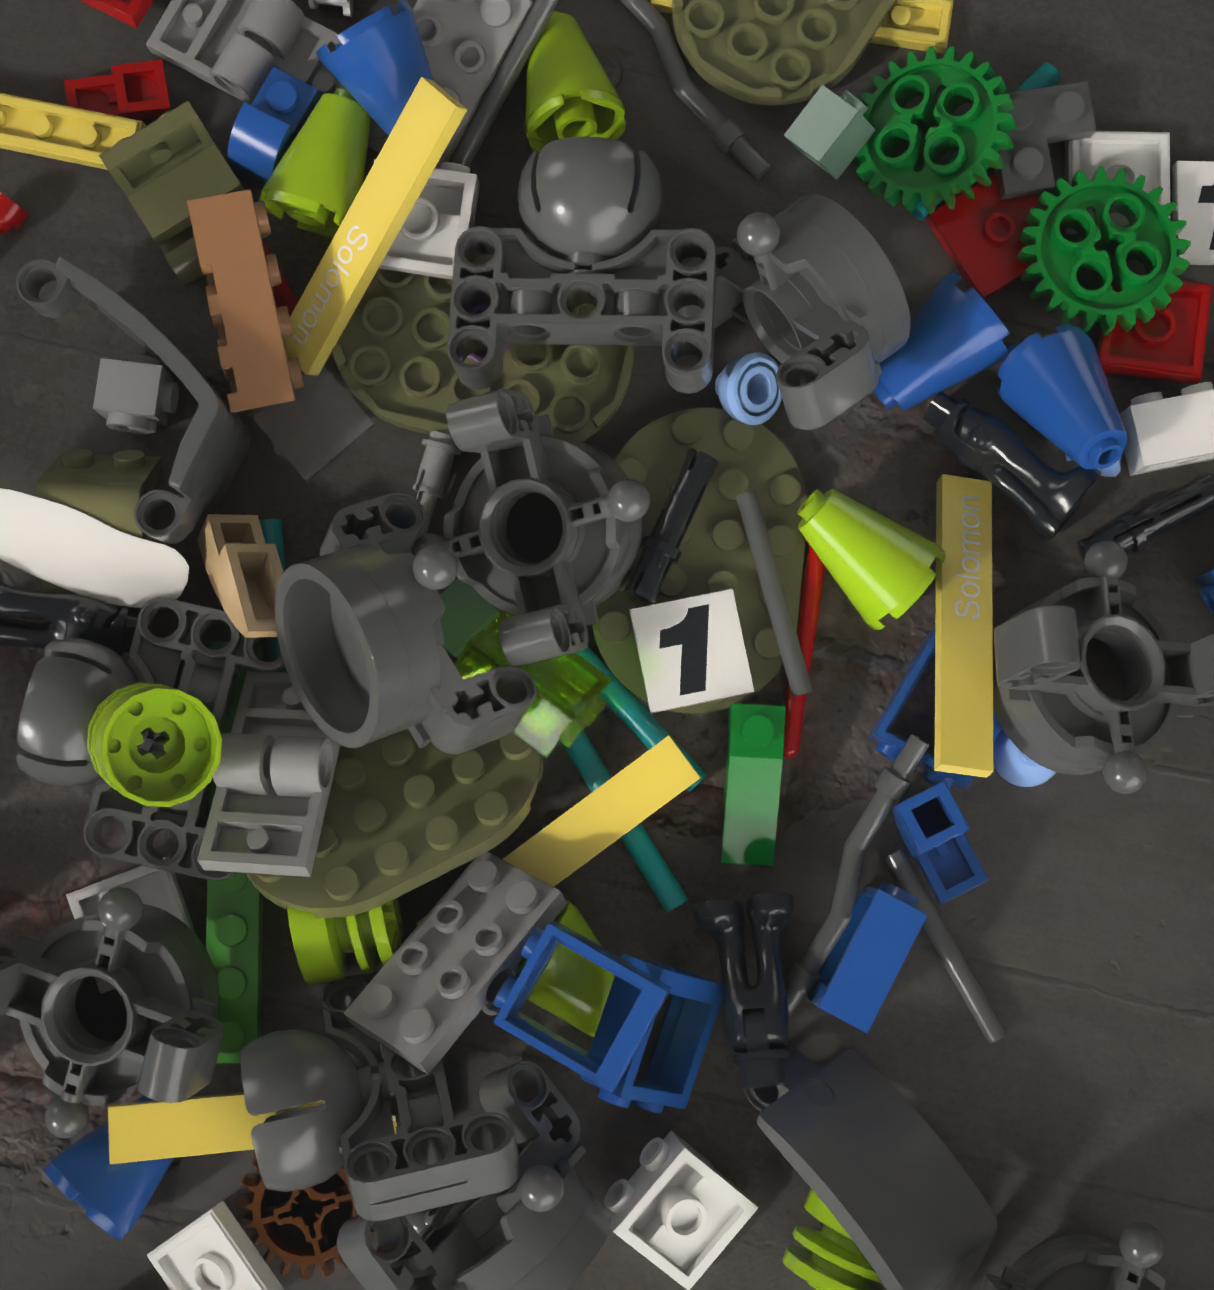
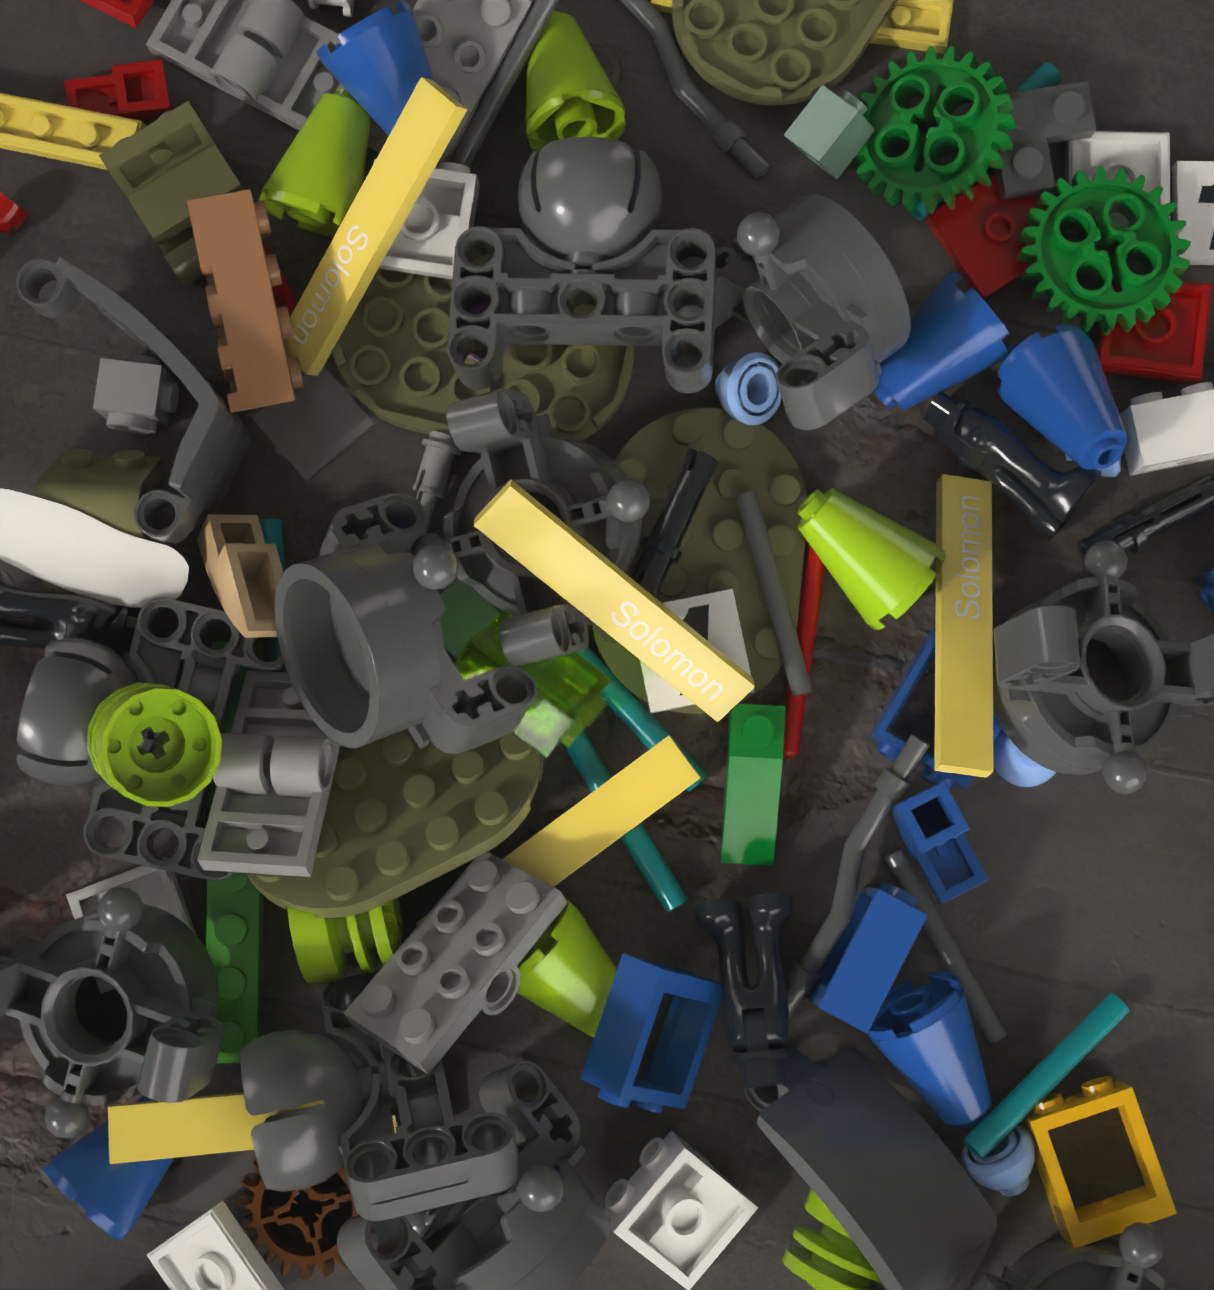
blue brick [228,67,321,189] -> none
blue window [493,921,672,1093] -> none
none -> light yellow tile [474,480,755,722]
none -> blue cone [866,972,992,1128]
none -> light blue brick [961,1124,1035,1197]
none -> teal piece [963,993,1130,1160]
none -> yellow window [1021,1076,1177,1249]

